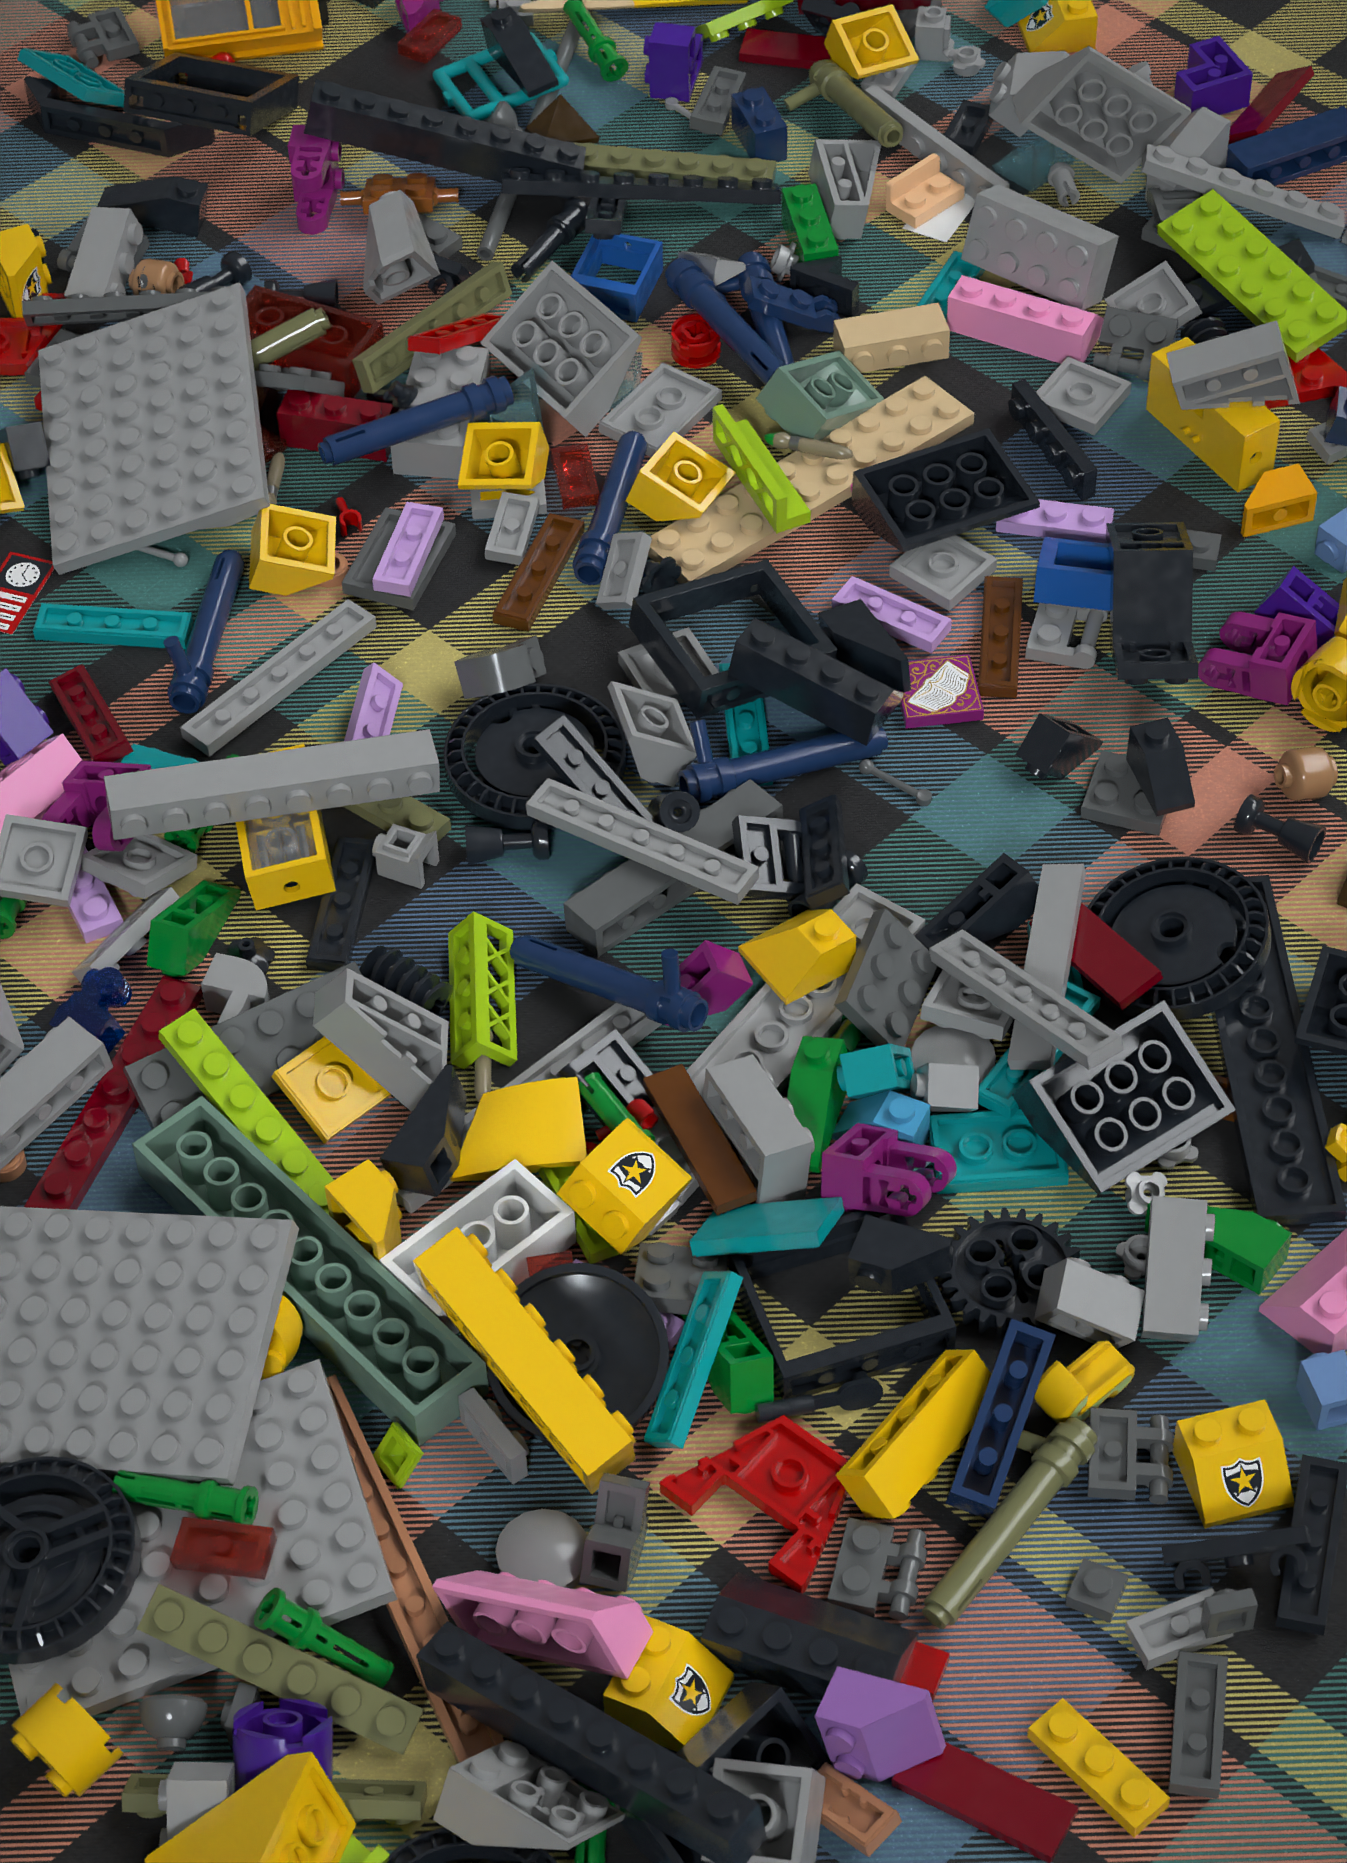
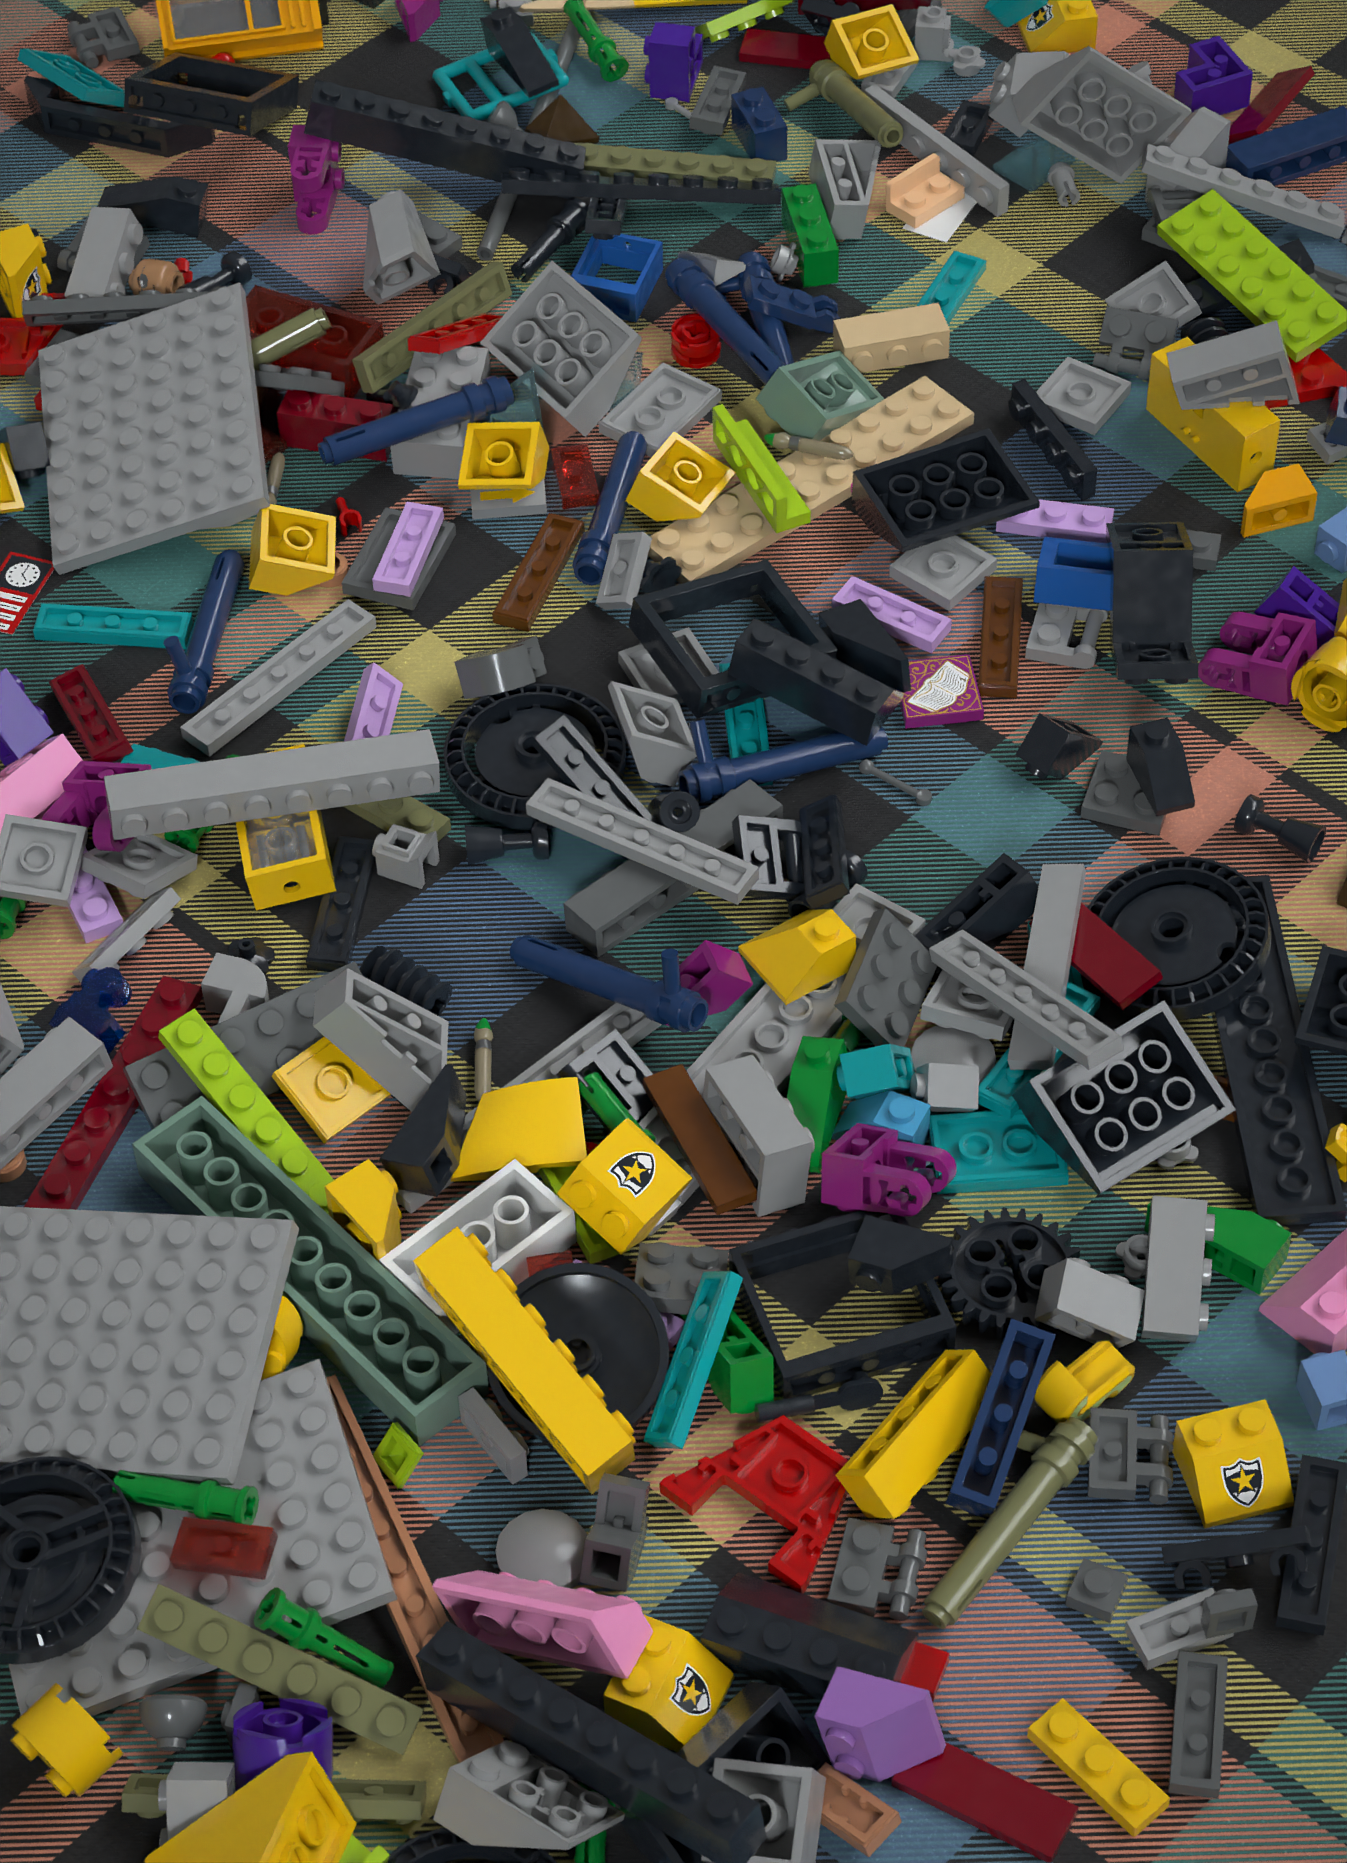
light grey hinge [138,546,188,567] -> none
green slope [147,880,241,977] -> none
black piece [264,279,339,316] -> none
dark orange plate [340,173,459,214] -> none
clear red plate [397,8,462,64] -> none
lime fence [448,911,517,1069] -> none
light grey plate [485,491,539,565] -> none
red hand [595,1099,658,1140] -> none
teal tile [689,1197,845,1257] -> none
black slope [790,256,859,318] -> none
bright pink slope [947,275,1104,364] -> none
light grey brick [961,184,1119,310] -> none
light grey plate [1125,1172,1167,1215] -> none
medium nougat head [1274,746,1338,801] -> none

